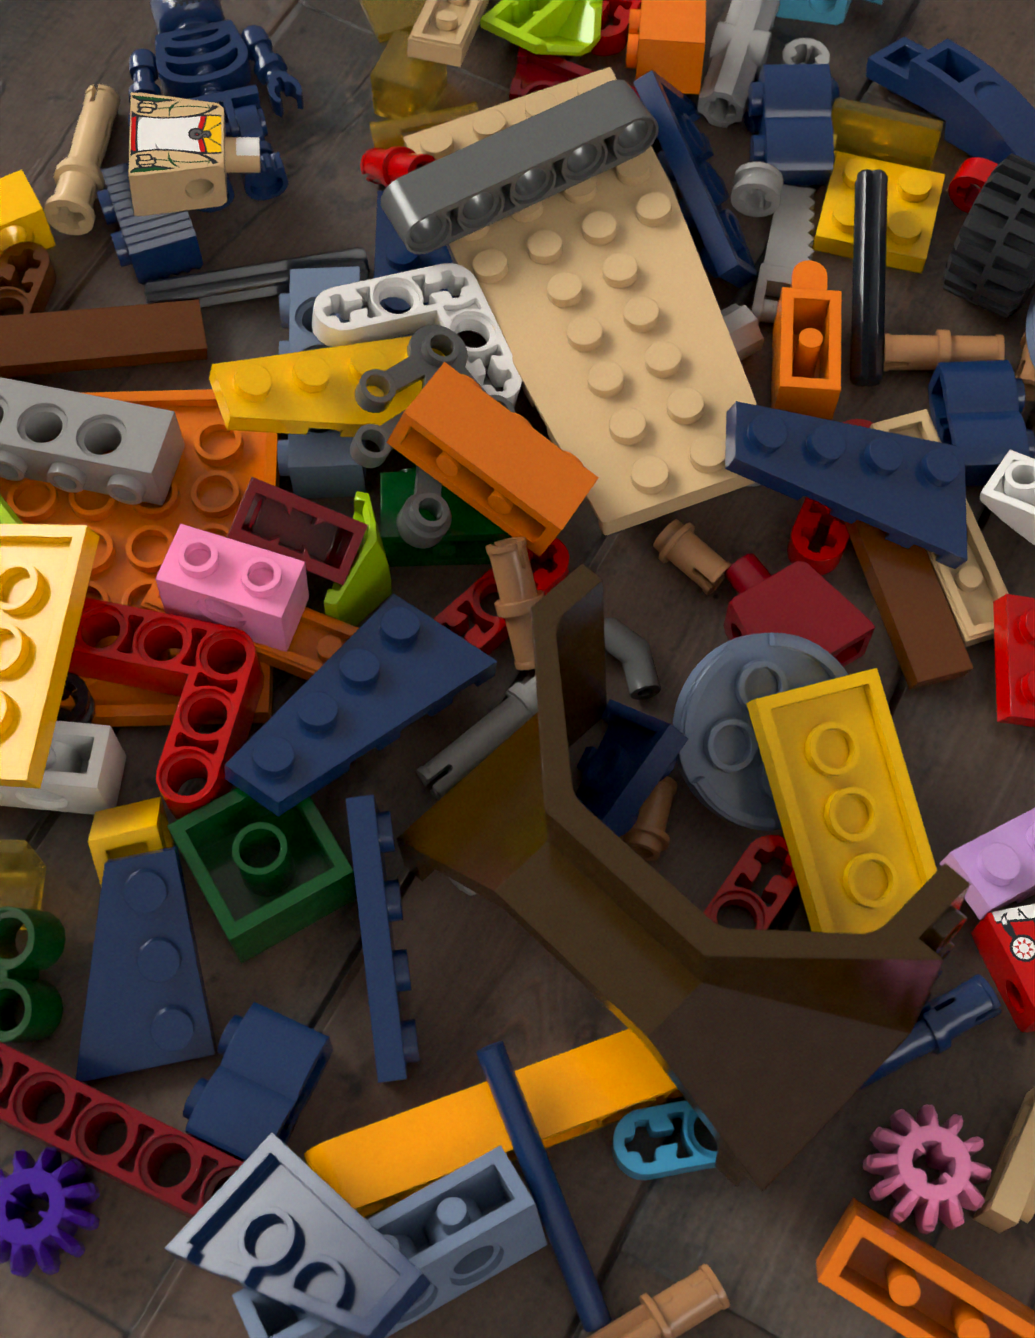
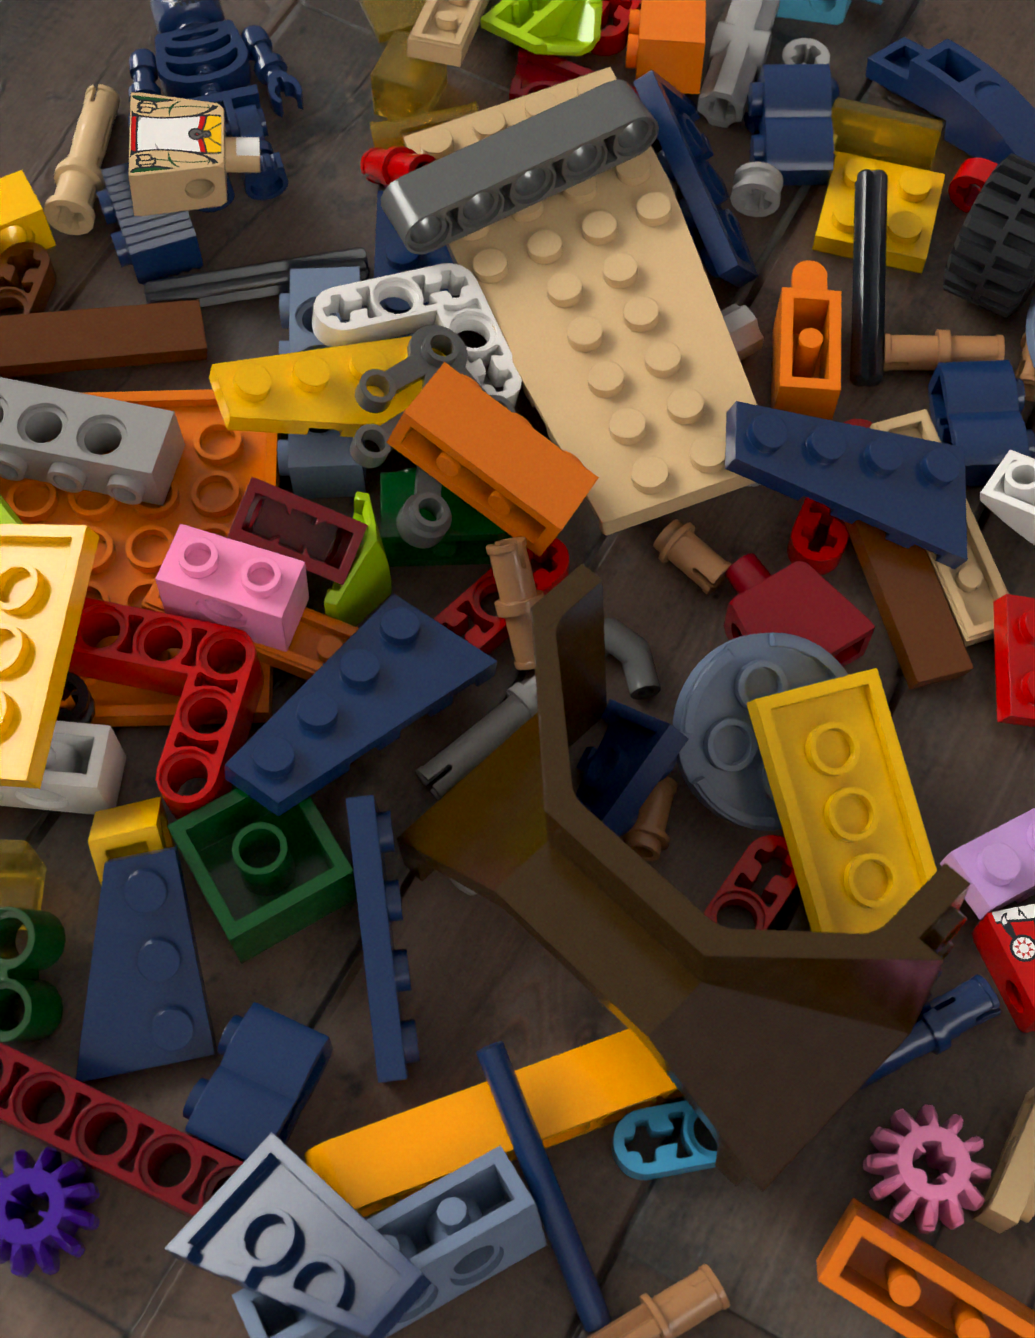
light grey piece [751,184,815,326] -> none

